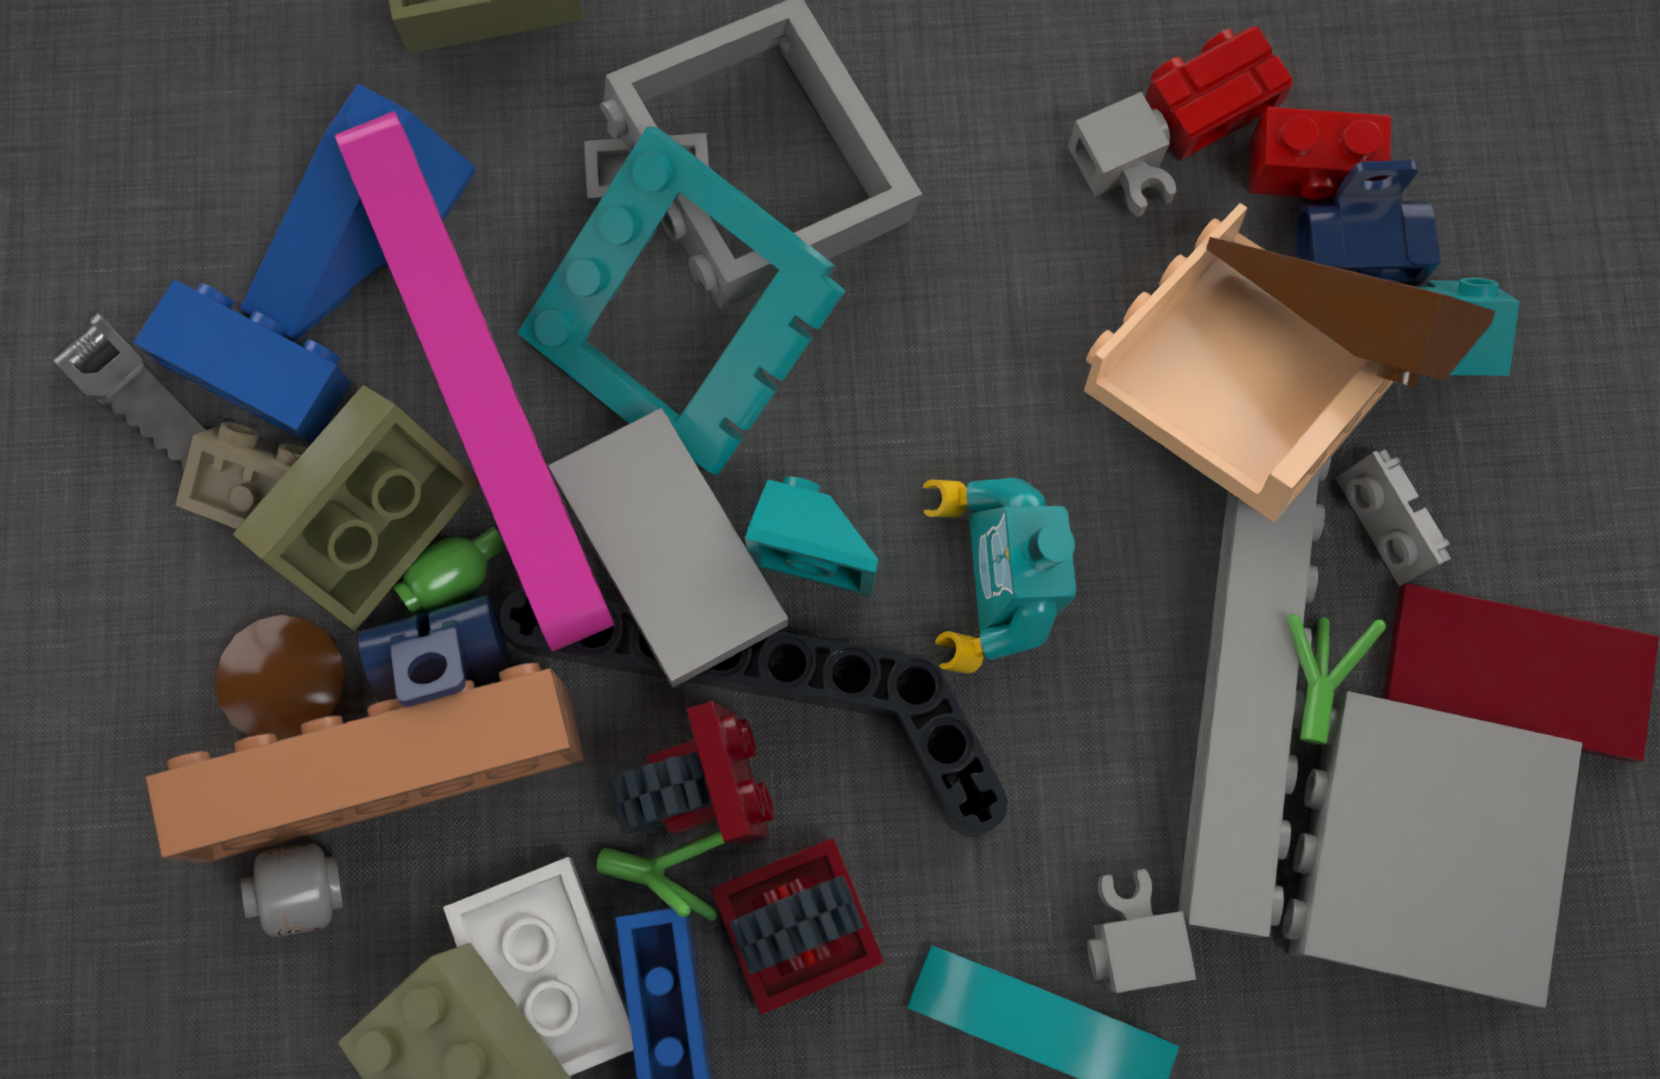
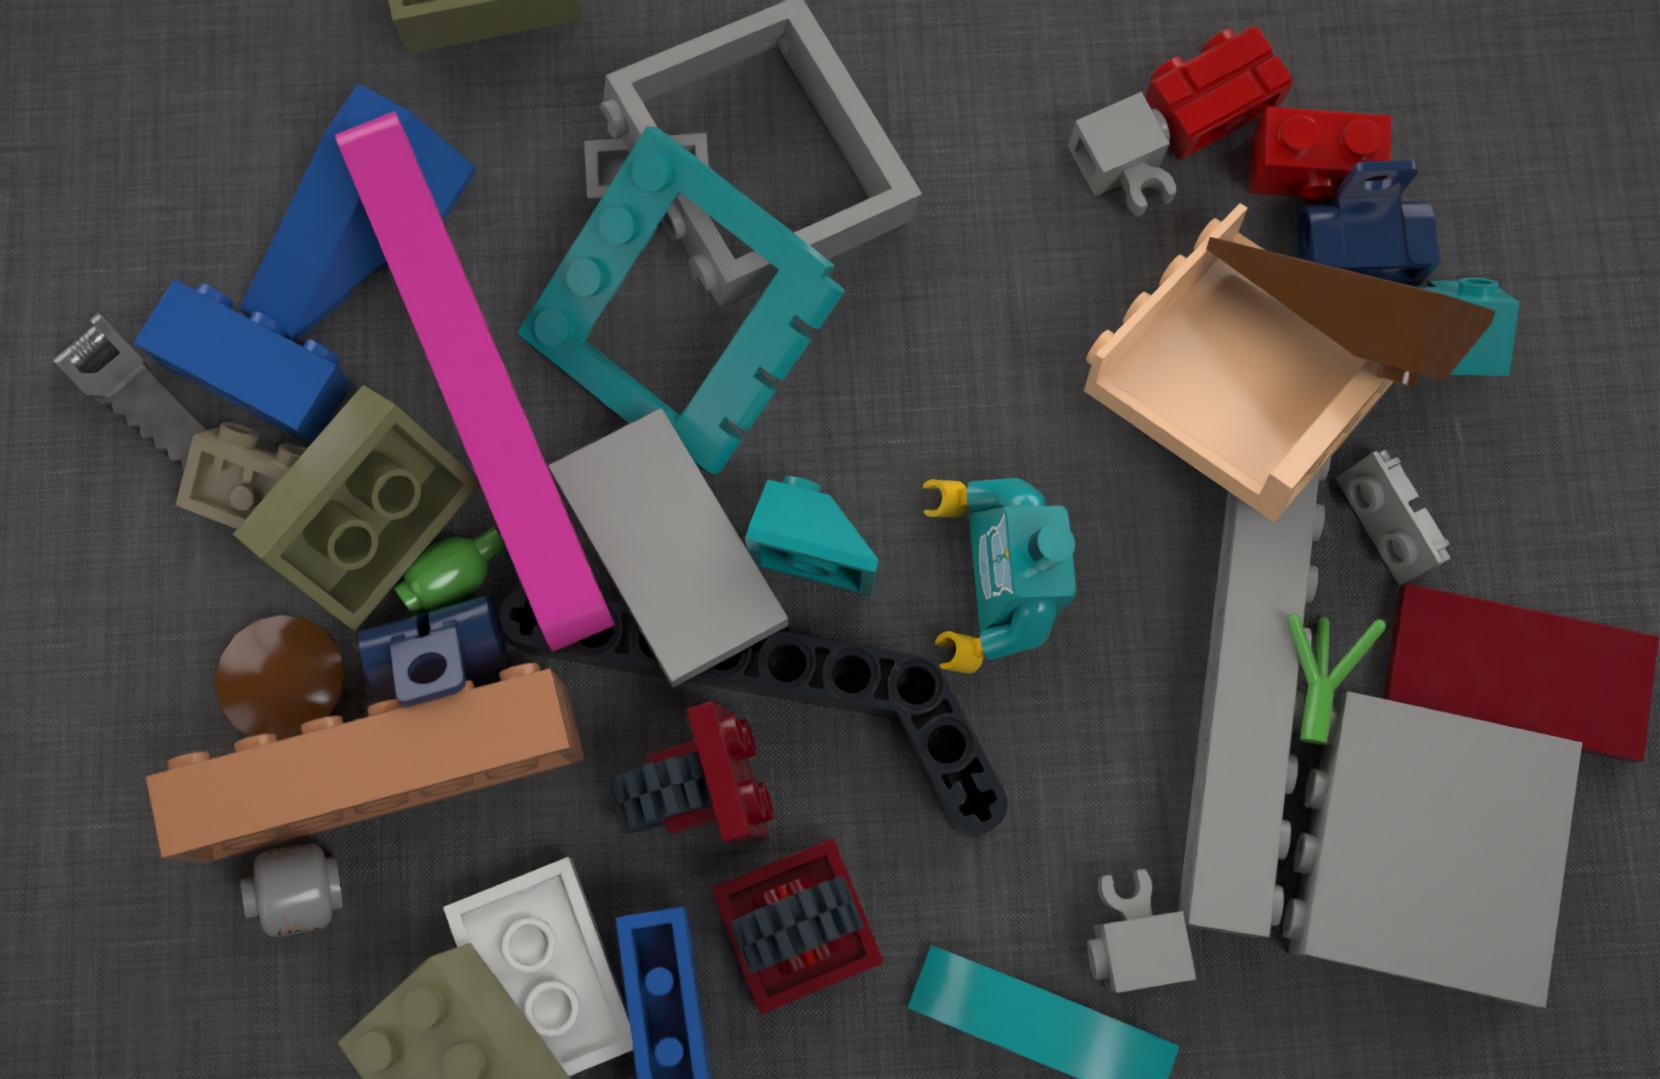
bright green plant [597,831,725,921] -> none

